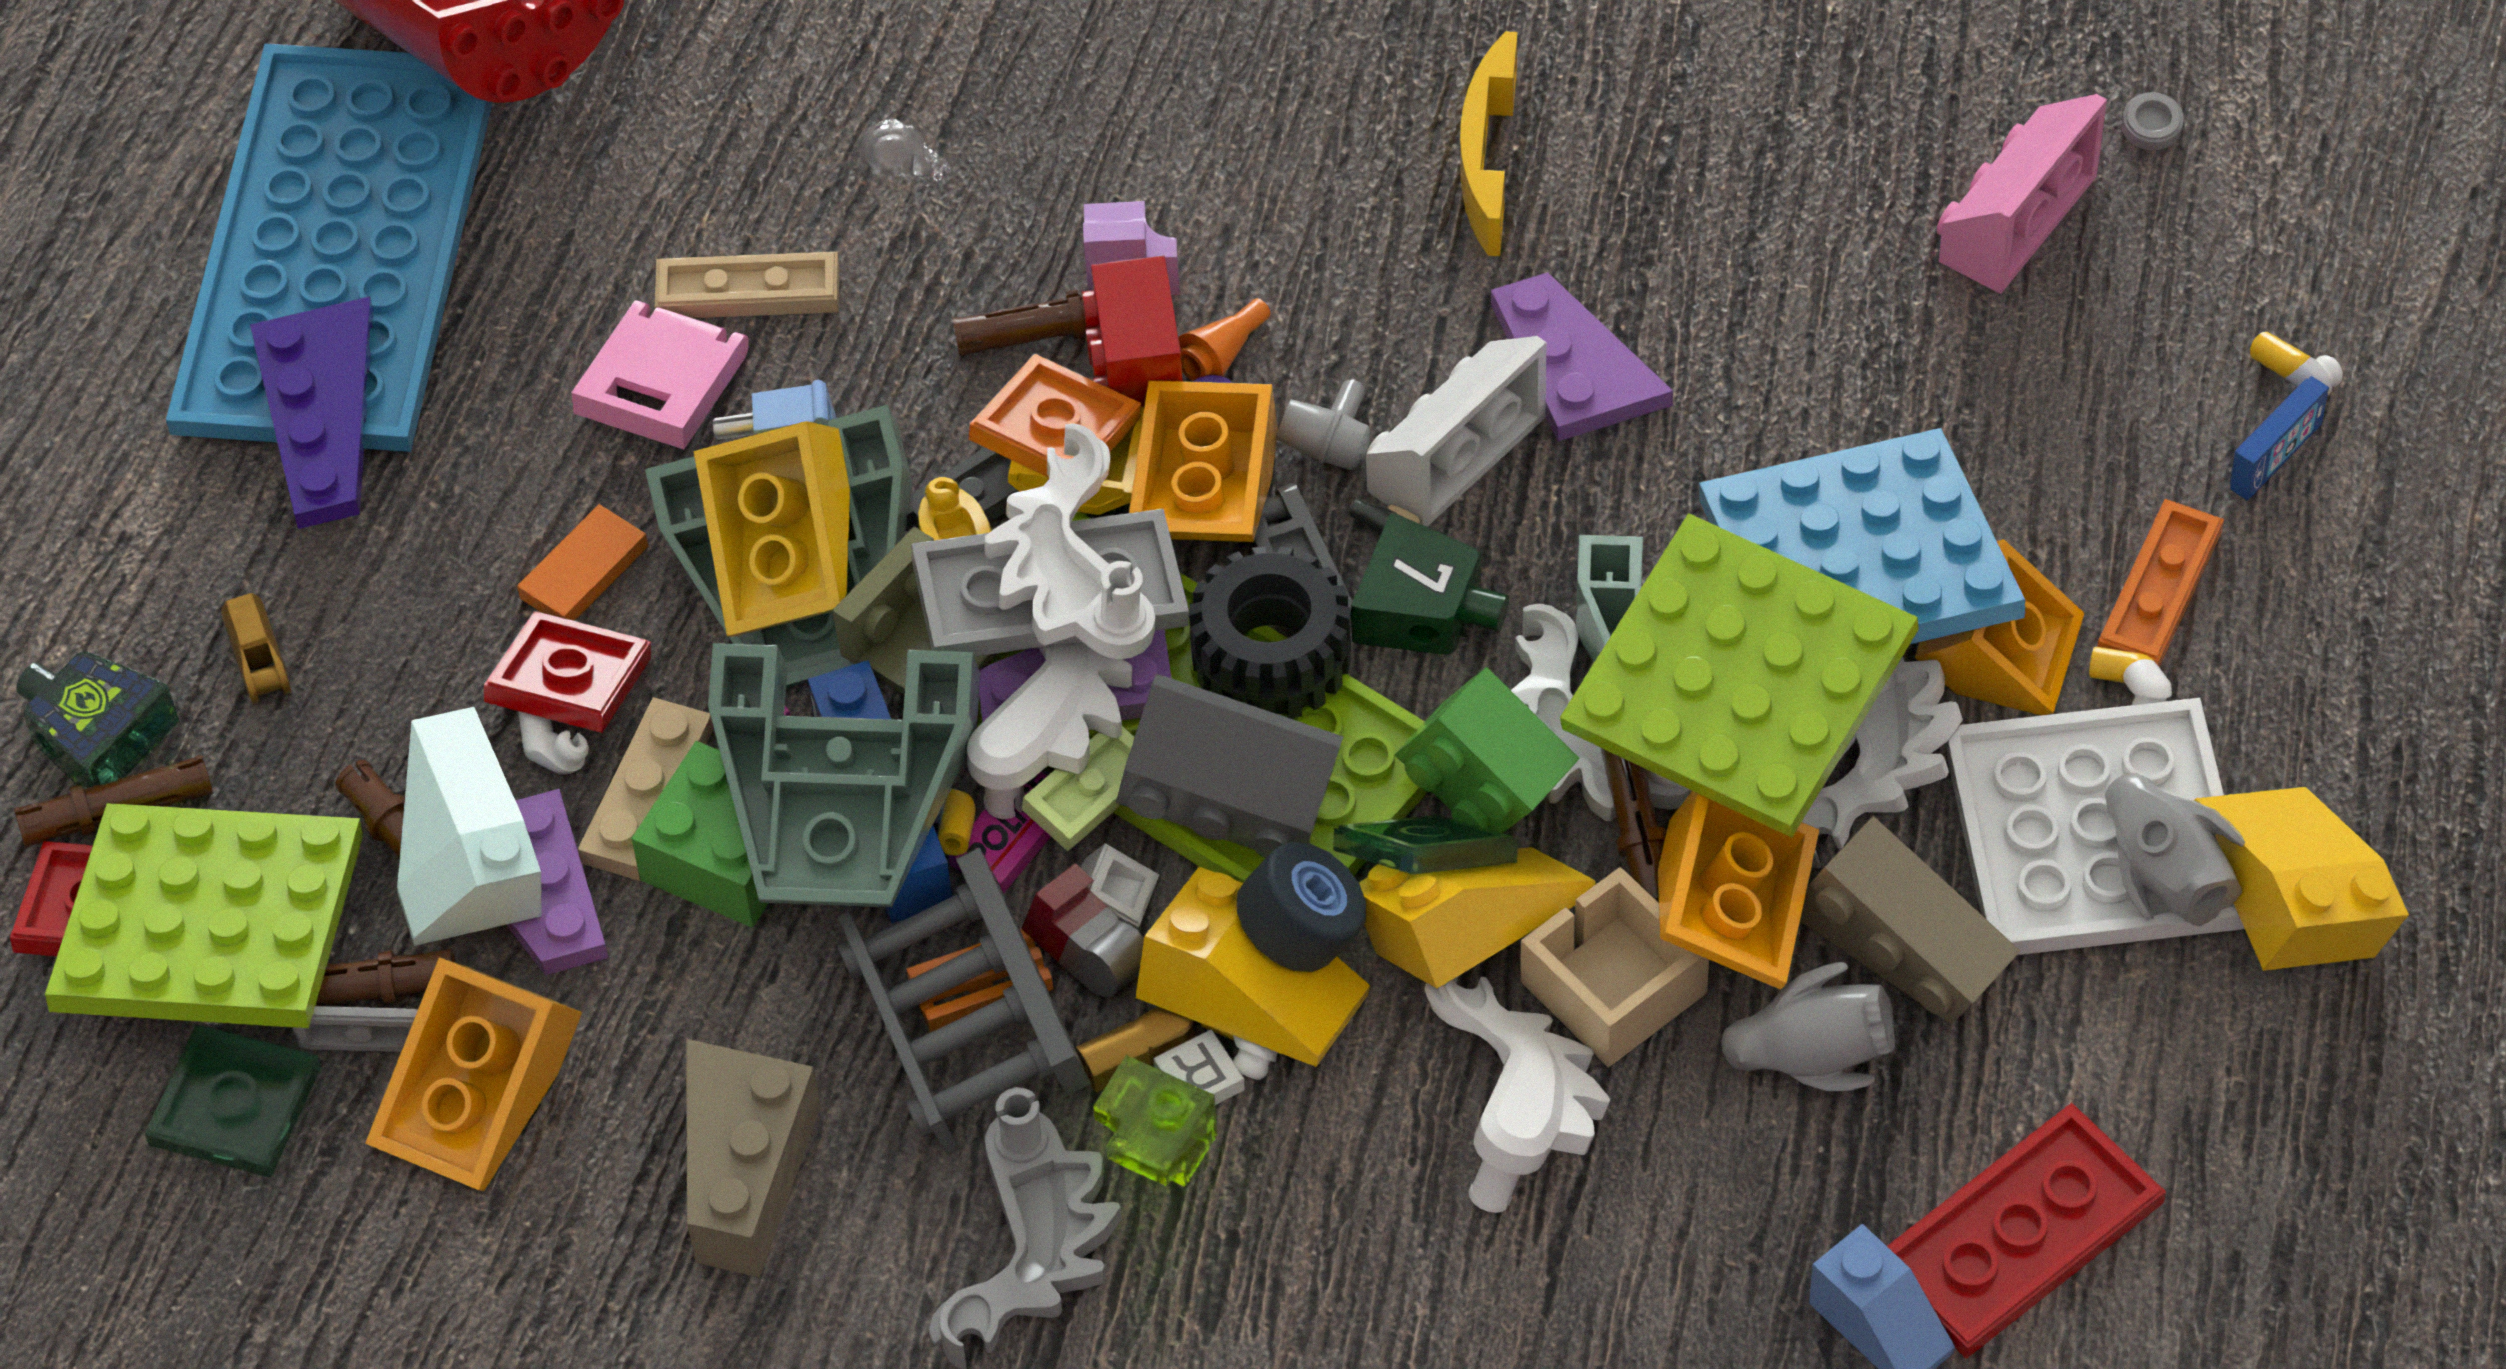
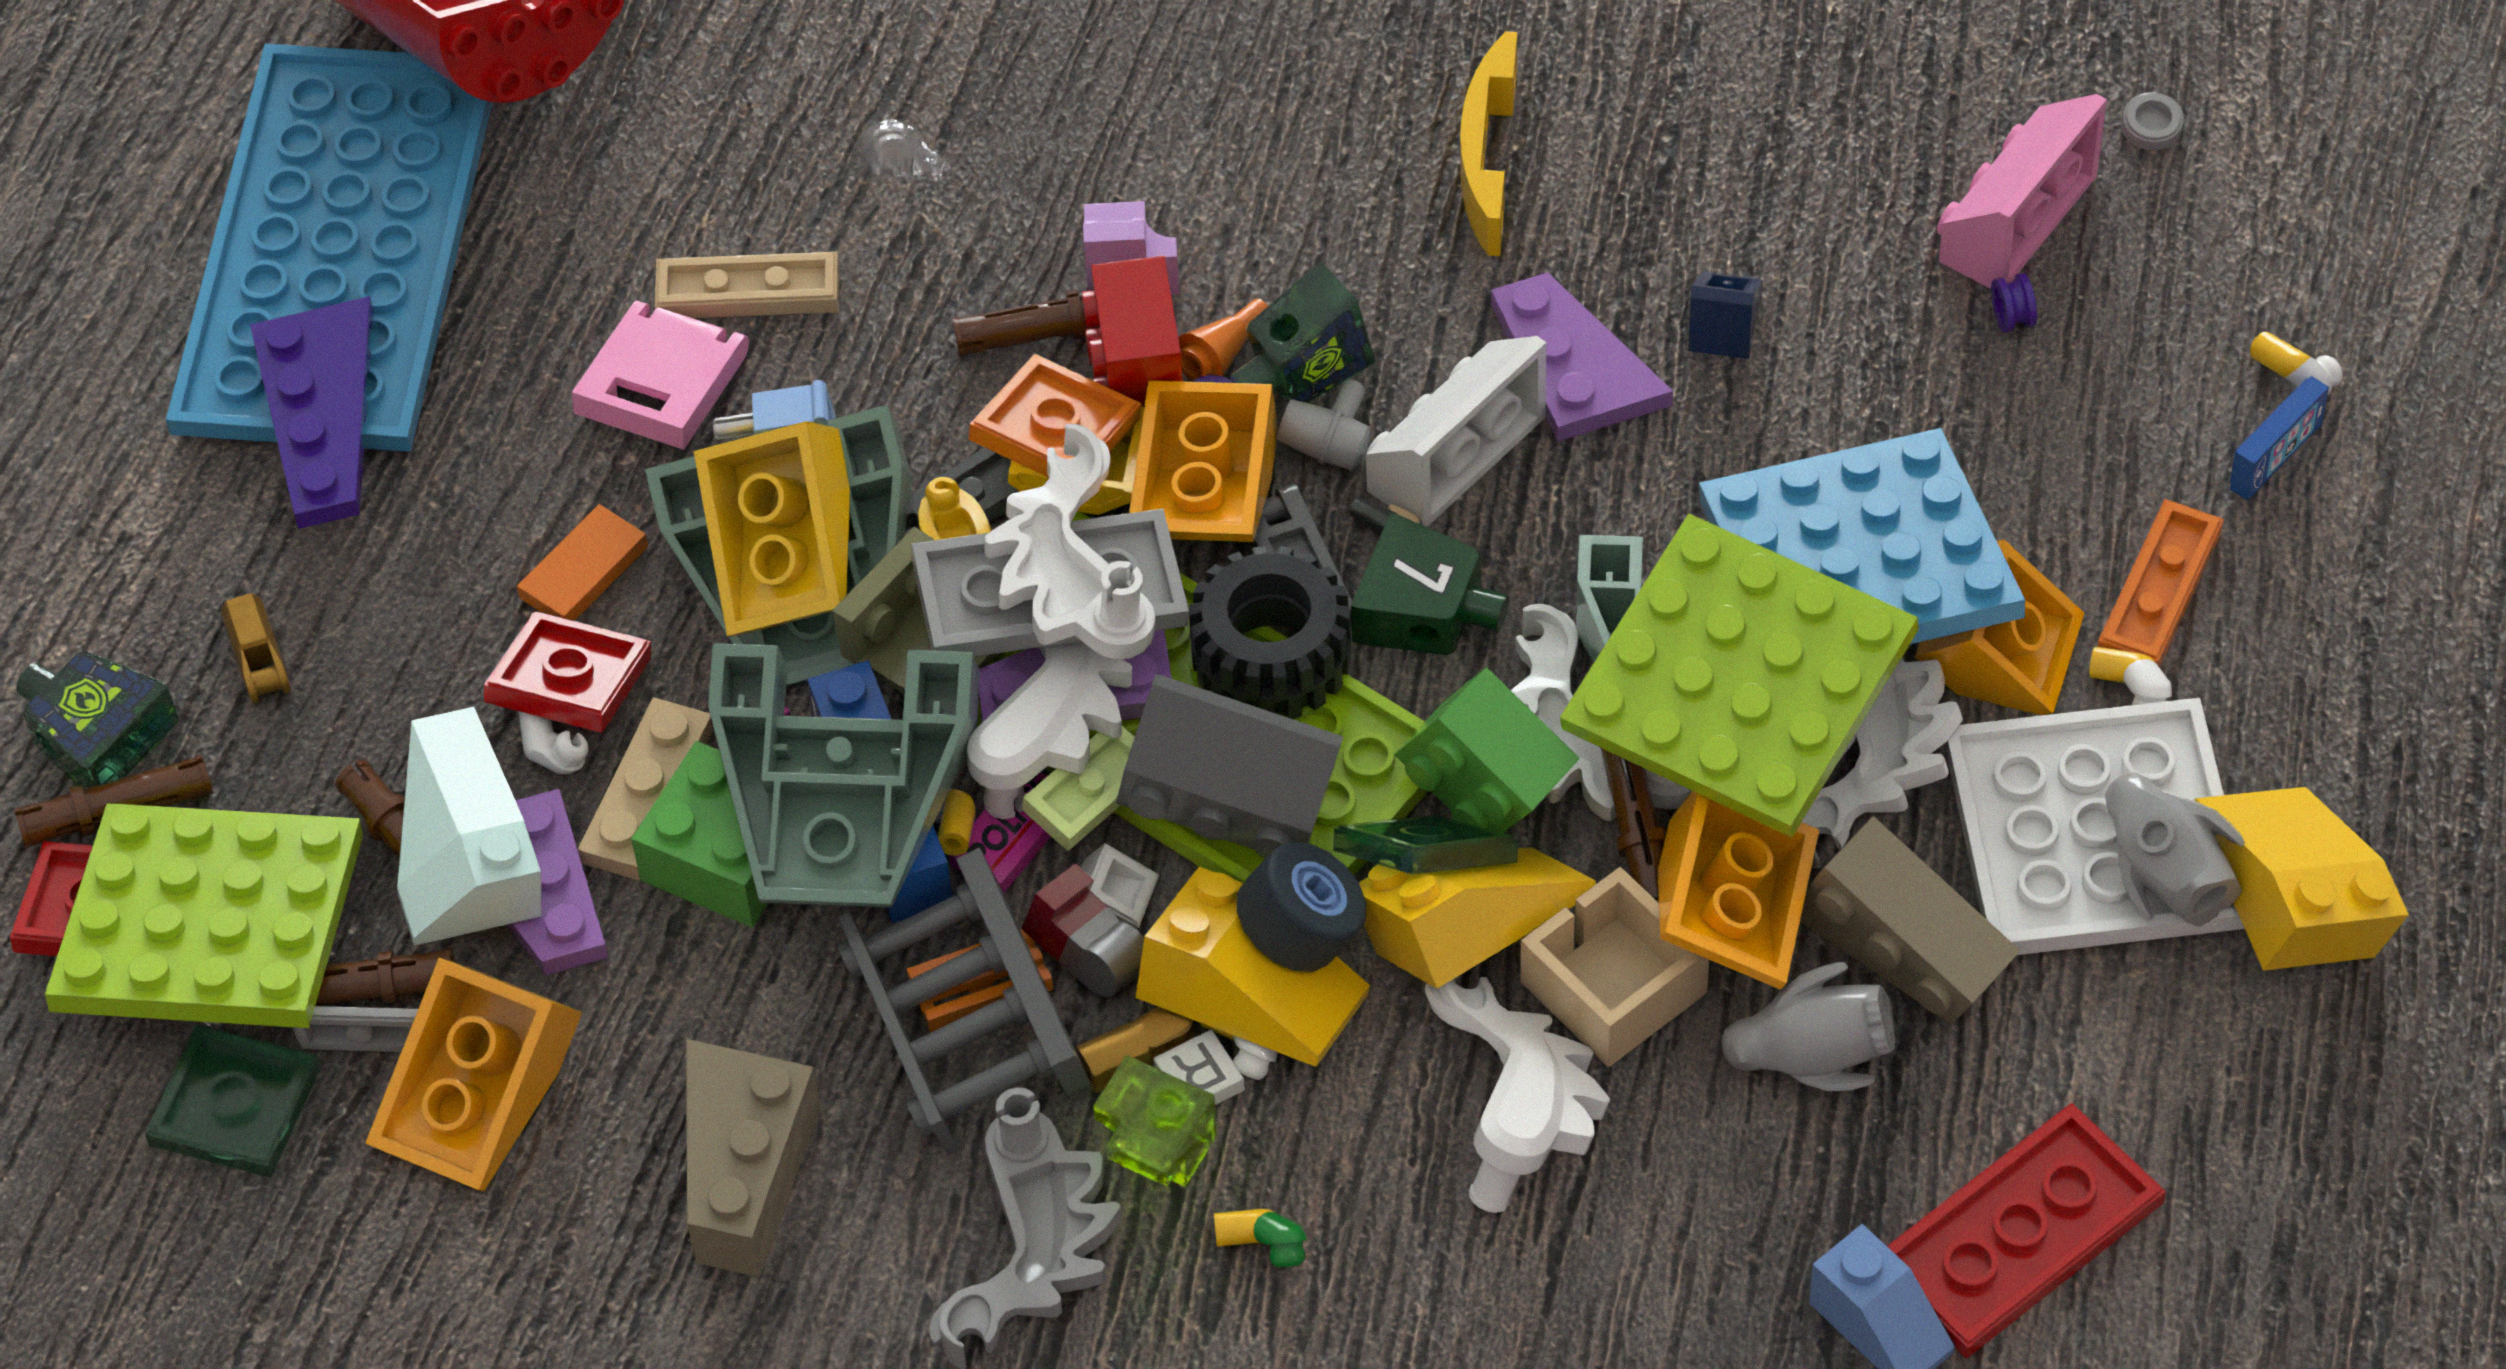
none -> arm [1214,1209,1308,1267]
none -> clear green torso [1229,262,1376,403]
none -> dark blue slope [1688,272,1763,359]
none -> dark purple bush [1991,273,2037,333]

